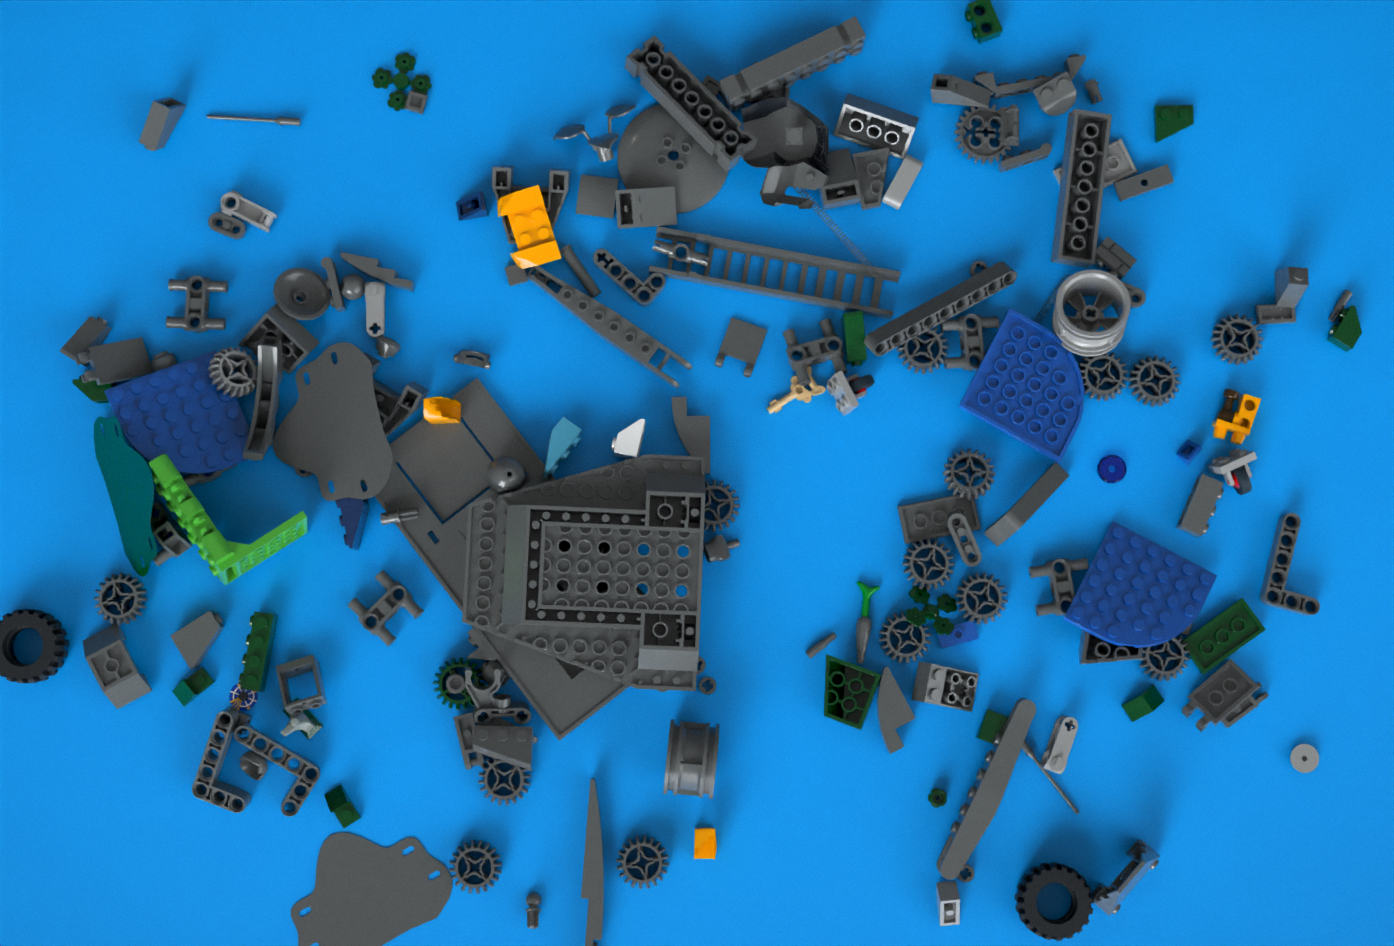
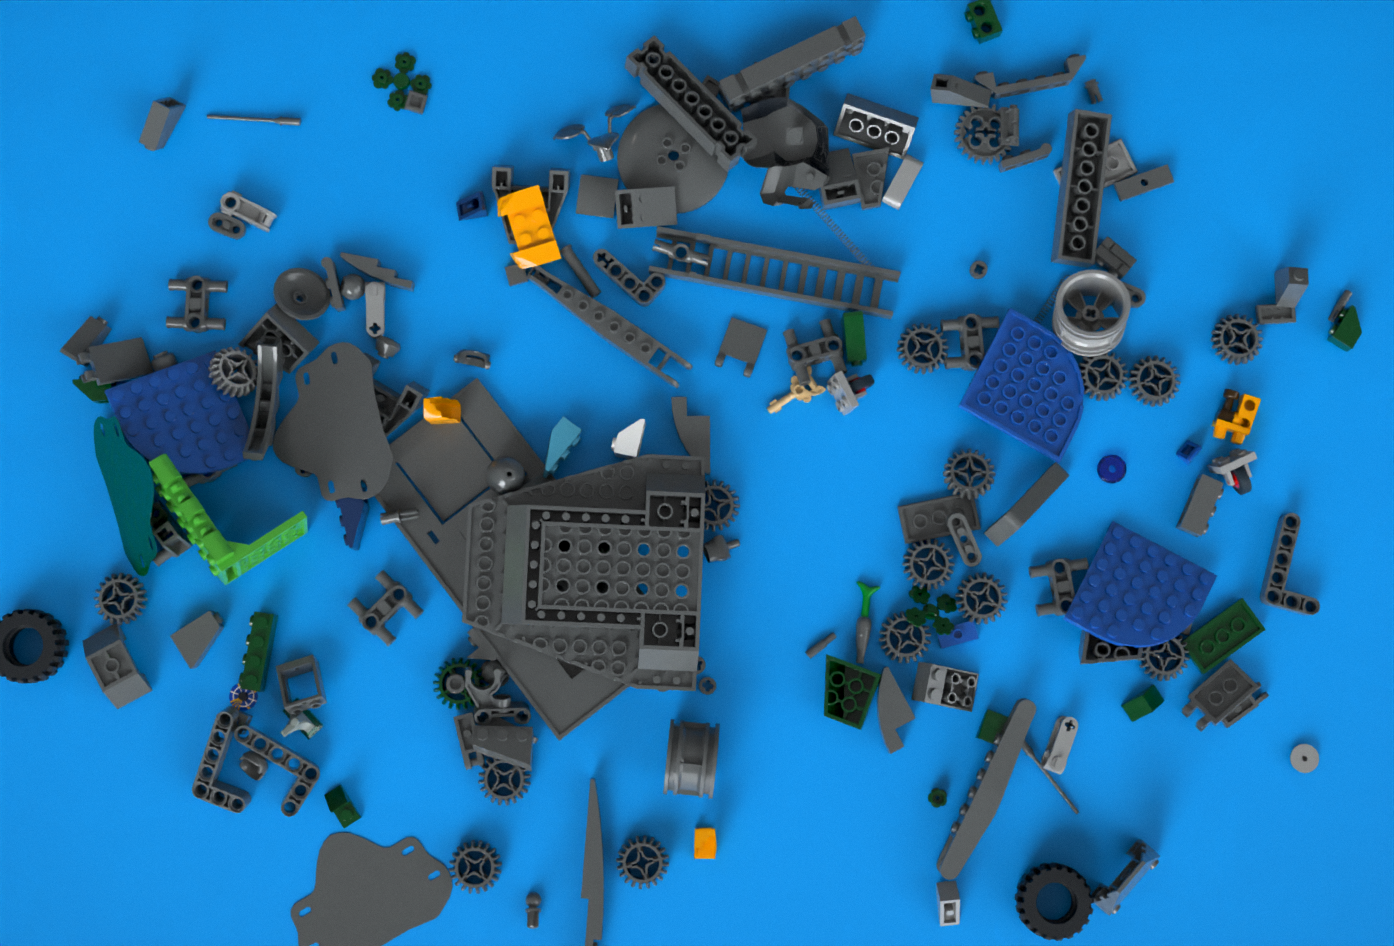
dark green slope [172,667,215,707] -> none
dark grey beam [864,262,1017,356] -> none
dark grey bush [957,864,974,882] -> none
dark grey slope [1032,71,1077,116] -> none
dark green wing [1154,105,1194,143] -> none

